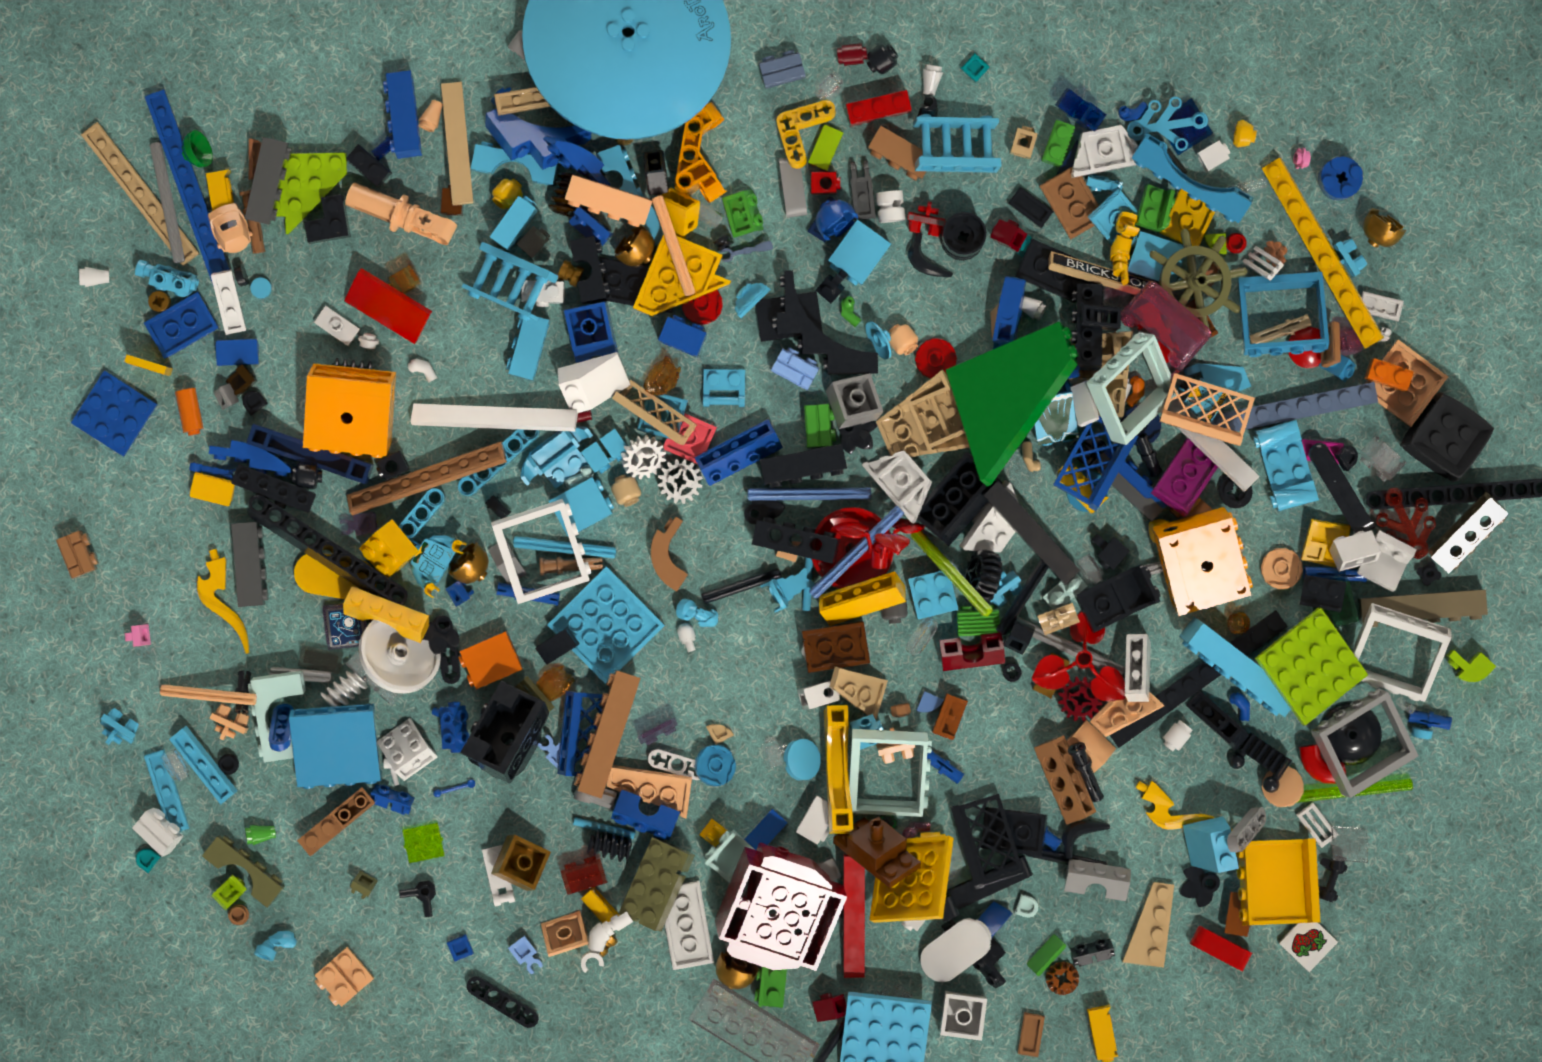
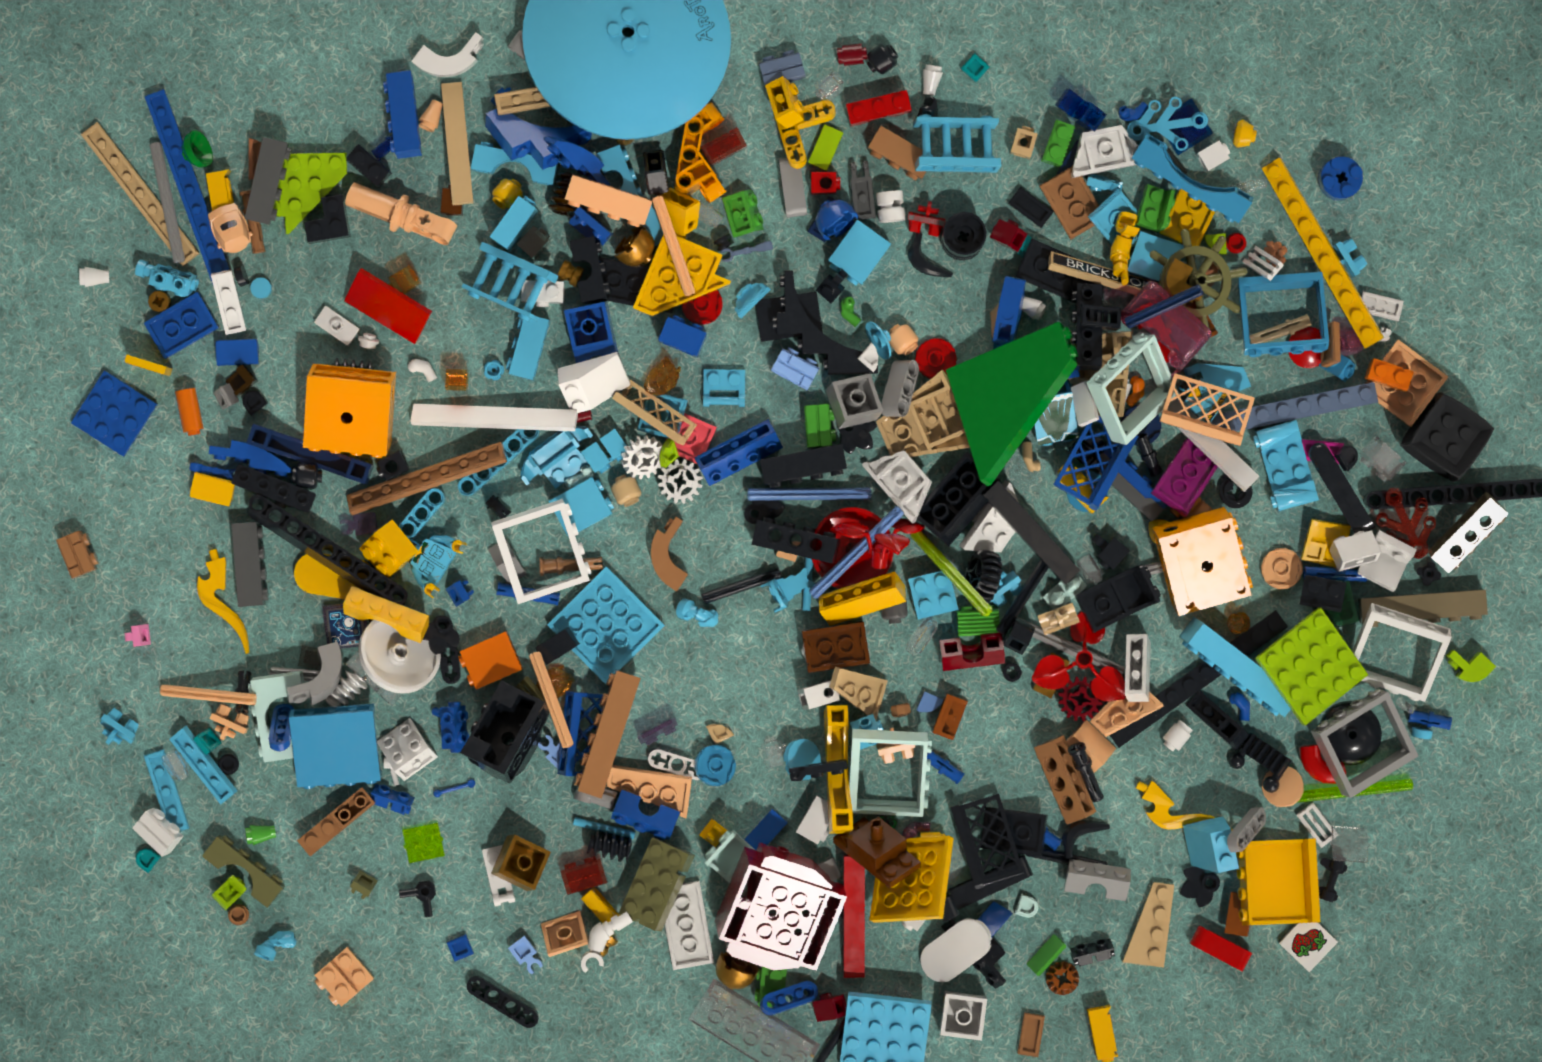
pearl gold cylinder [448,543,489,584] -> none
medium azure axle [513,536,616,558] -> none
white cylinder [677,623,696,652] -> none
bright pink plate [1293,148,1311,169] -> none
pearl gold cylinder [1363,208,1406,248] -> none
none -> teal tile [193,727,222,755]
none -> light grey arch [287,642,342,705]
none -> white arch [411,32,484,77]
none -> clear orange brick [445,369,469,391]
none -> medium azure plate [484,360,504,381]
none -> light nougat axle [529,652,574,748]
none -> lime tile [660,438,679,468]
none -> clear red brick [700,128,747,167]
none -> blue plate [760,981,818,1015]
none -> yellow brick [765,76,805,129]
none -> black hinge [789,759,848,781]
none -> white tile [857,343,878,372]
none -> light grey beam [881,360,919,417]
none -> dark blue axle [1124,284,1203,328]
none -> pearl gold brick [1163,258,1204,303]

